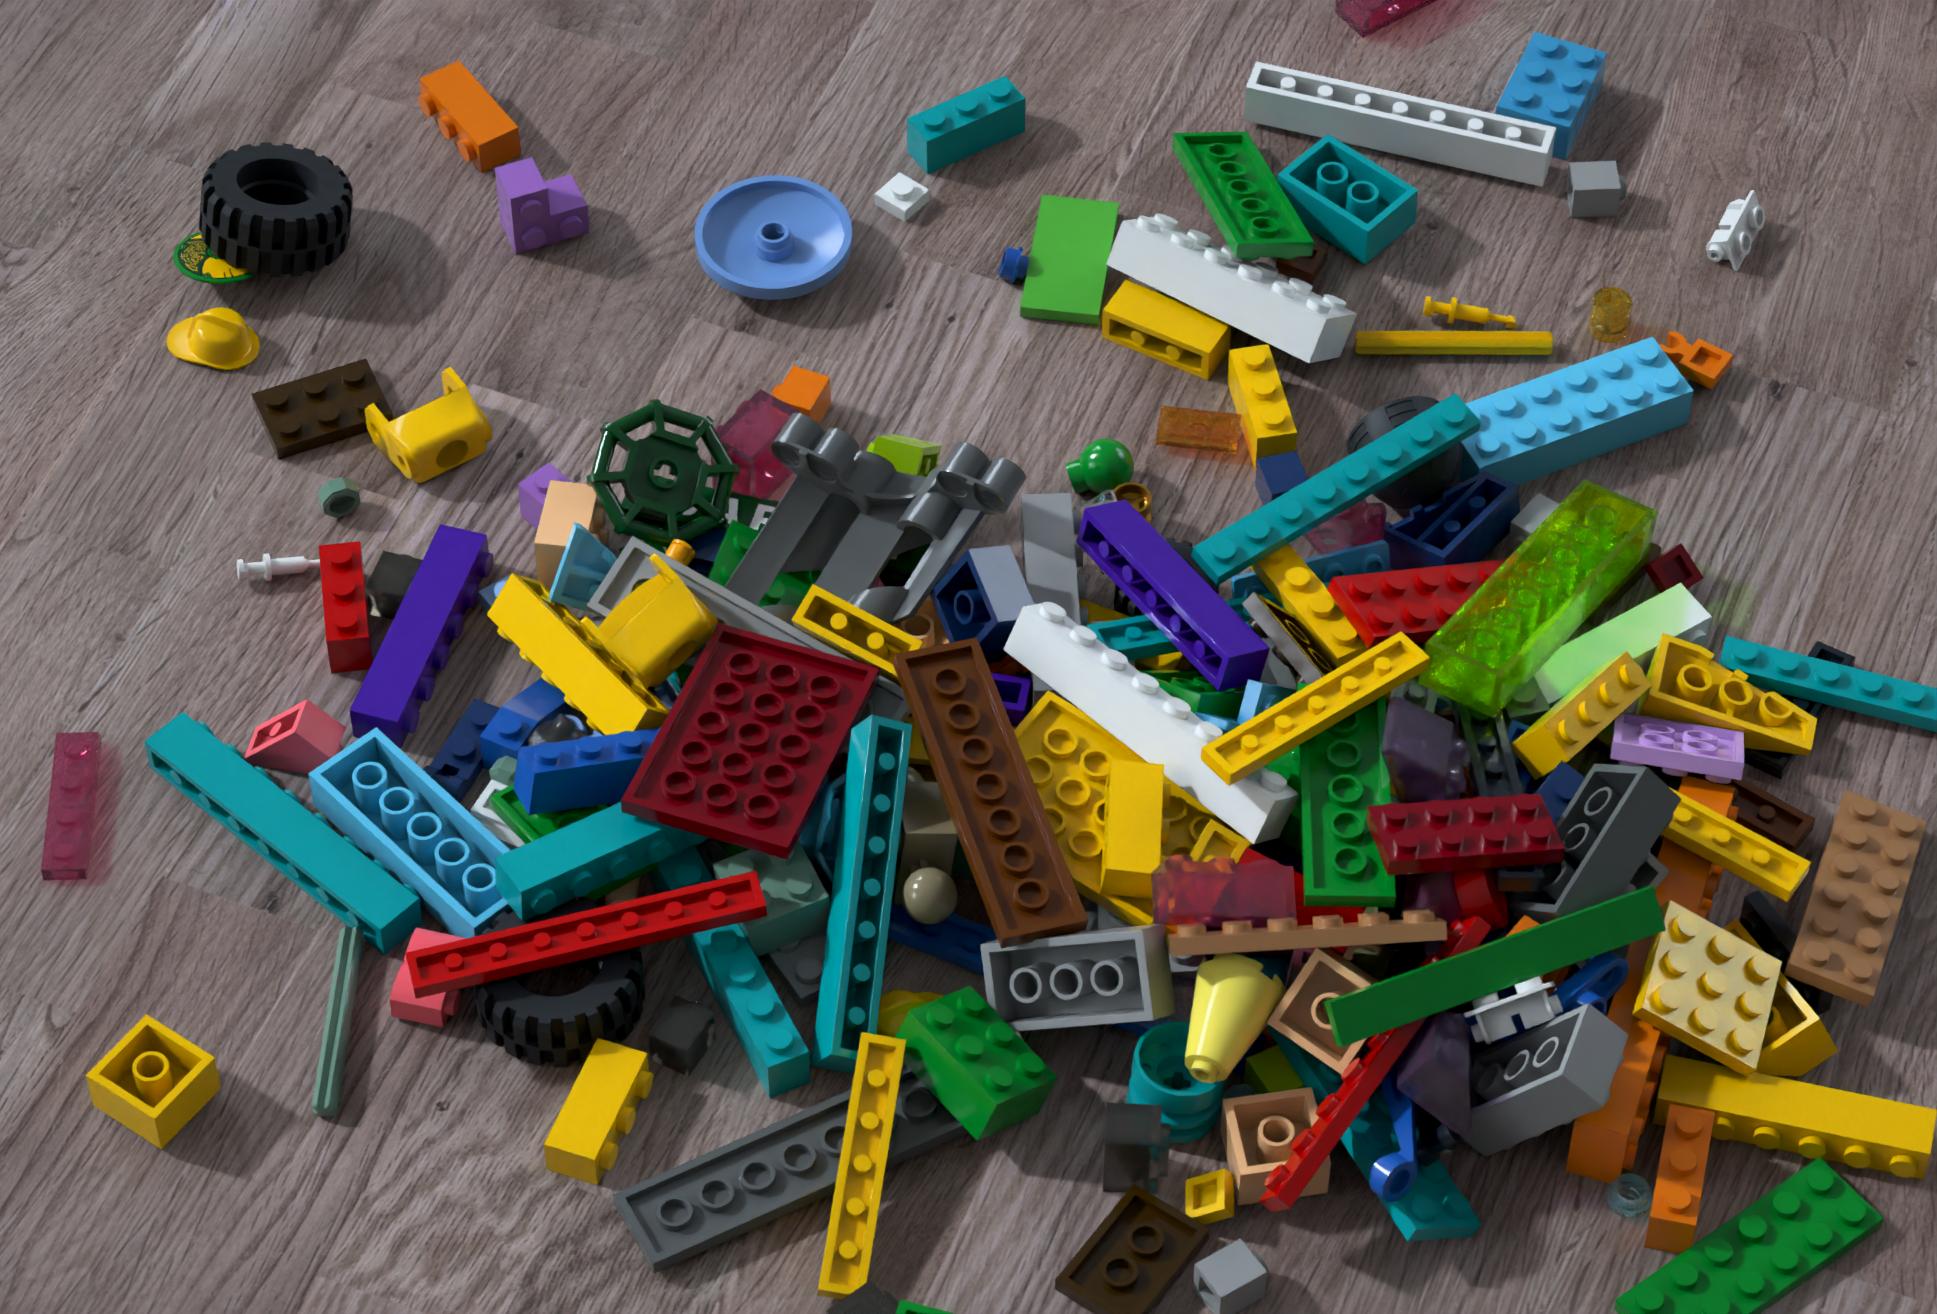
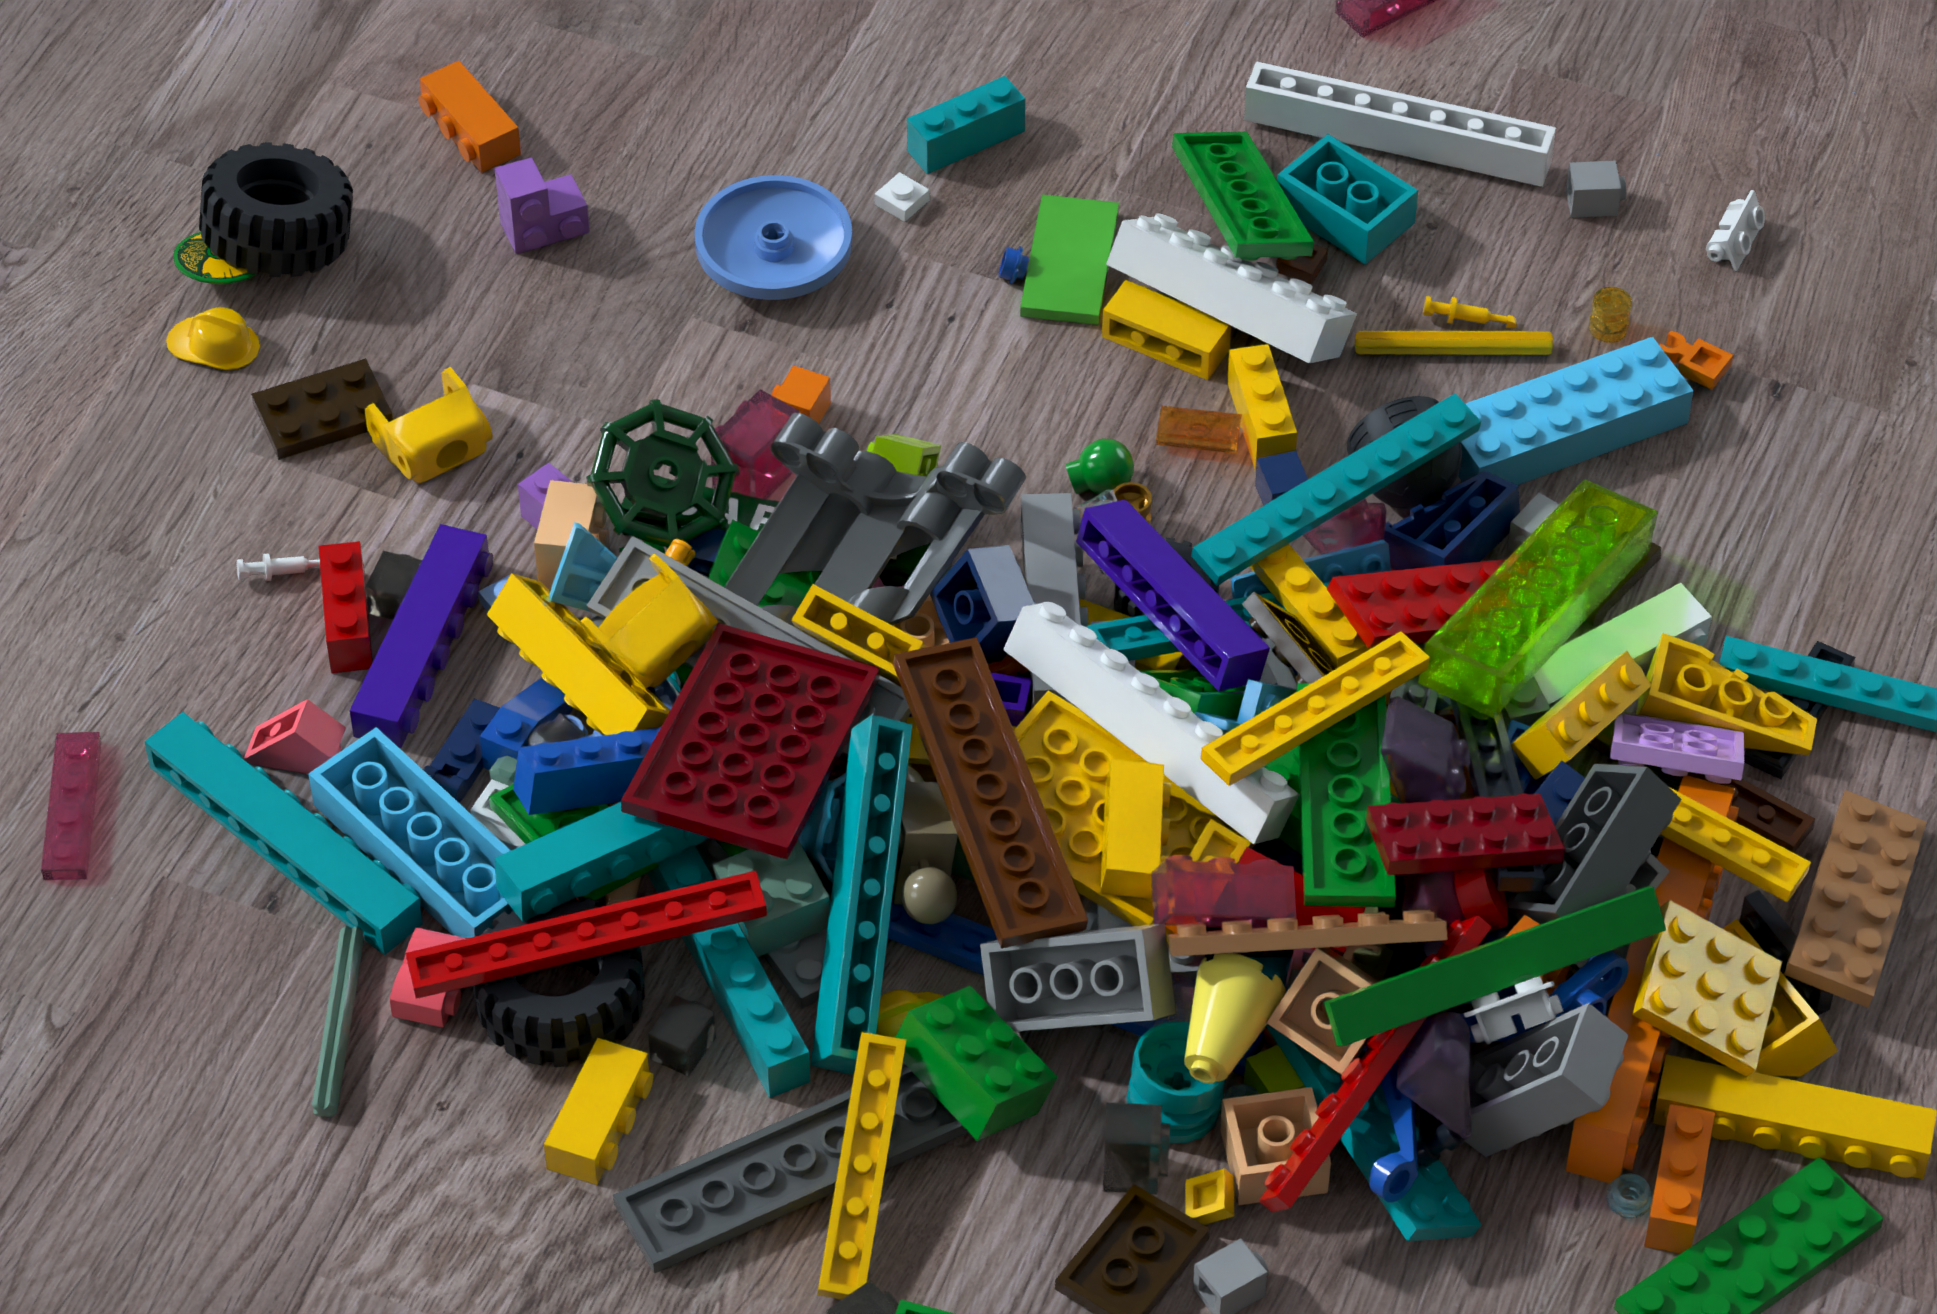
yellow brick [86,1014,221,1150] -> none
sand green tile [318,477,360,518] -> none
dark azure brick [1496,32,1607,160] -> none
dark red plate [1644,543,1704,593] -> none

